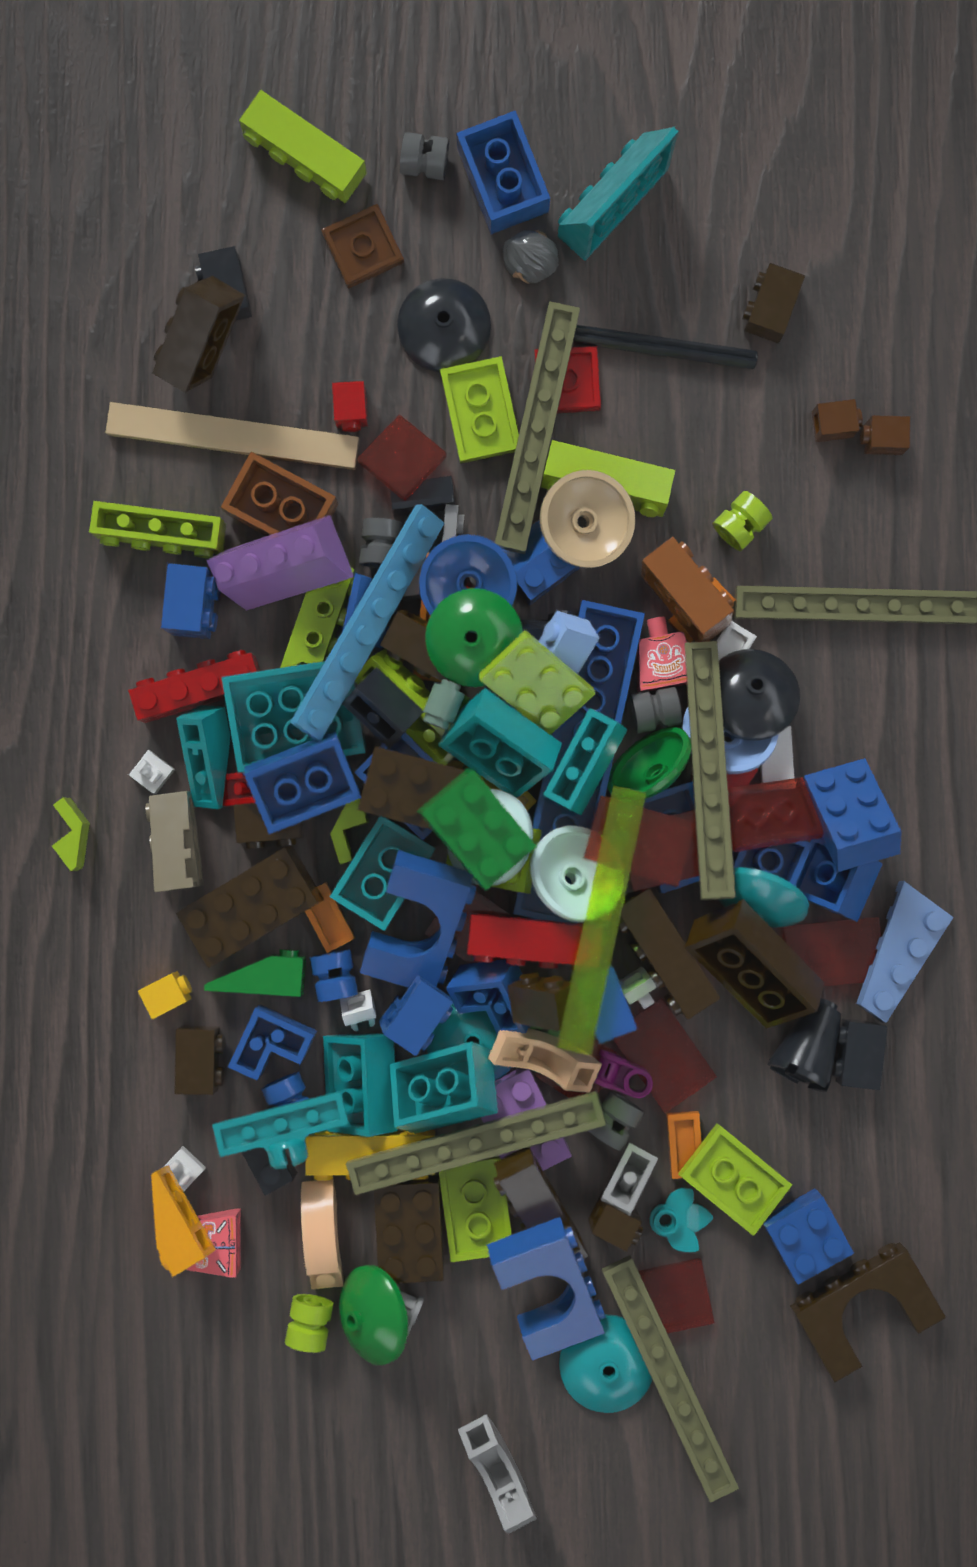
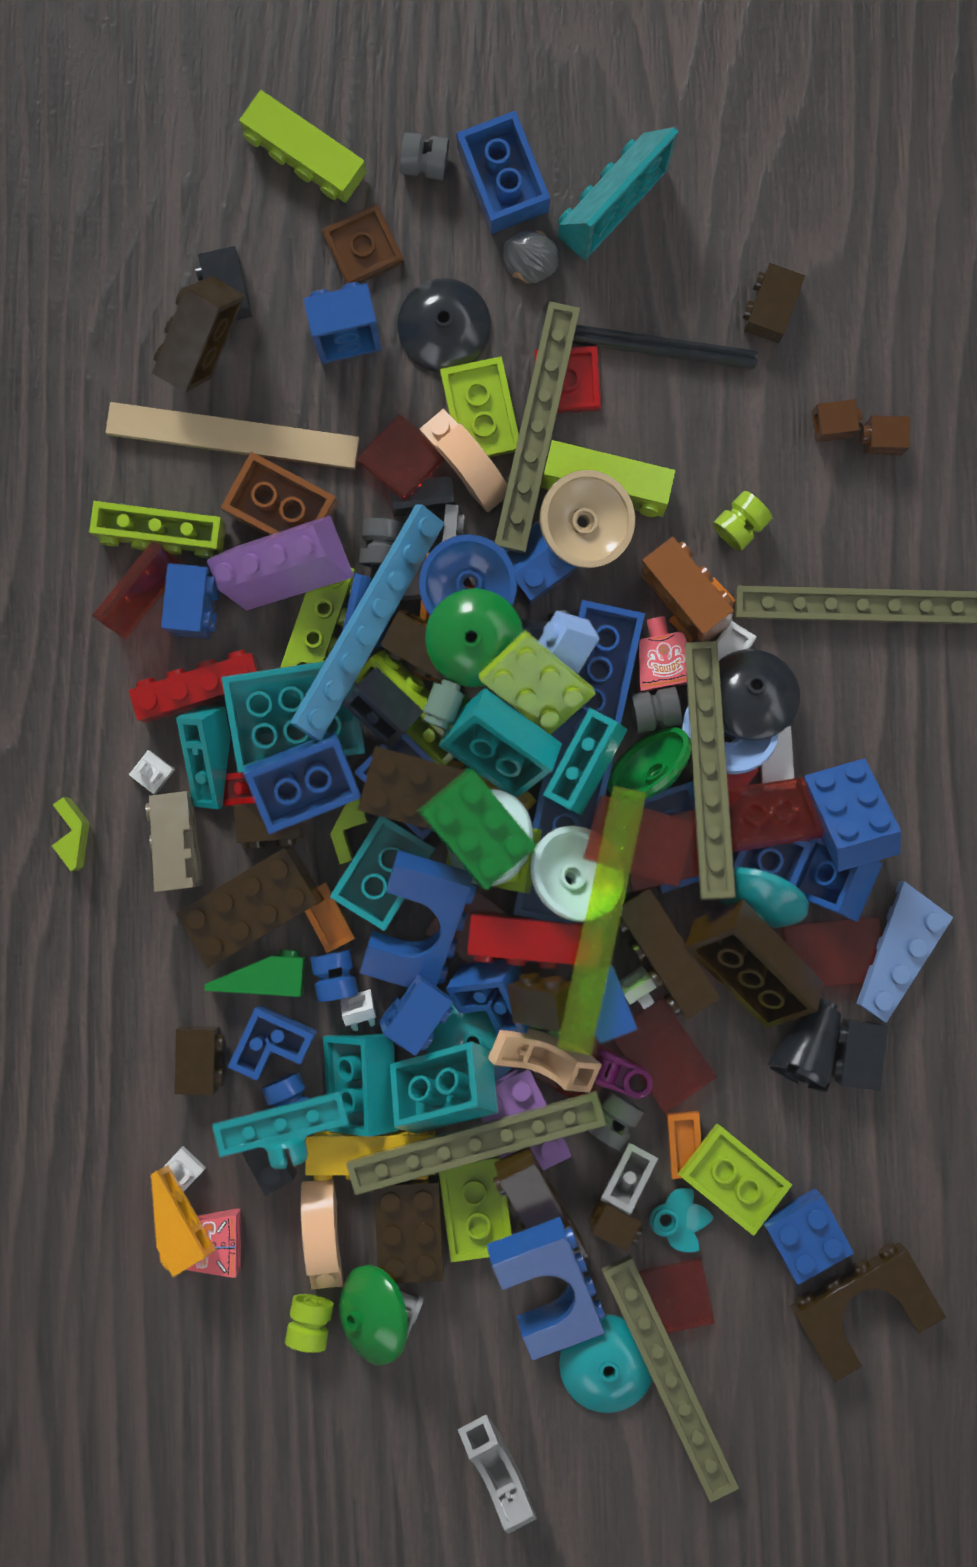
yellow brick [138,971,192,1019] -> none
red brick [332,381,368,432] -> none
none -> clear red tile [93,541,182,639]
none -> blue brick [303,282,382,364]
none -> light nougat arch [420,409,508,513]

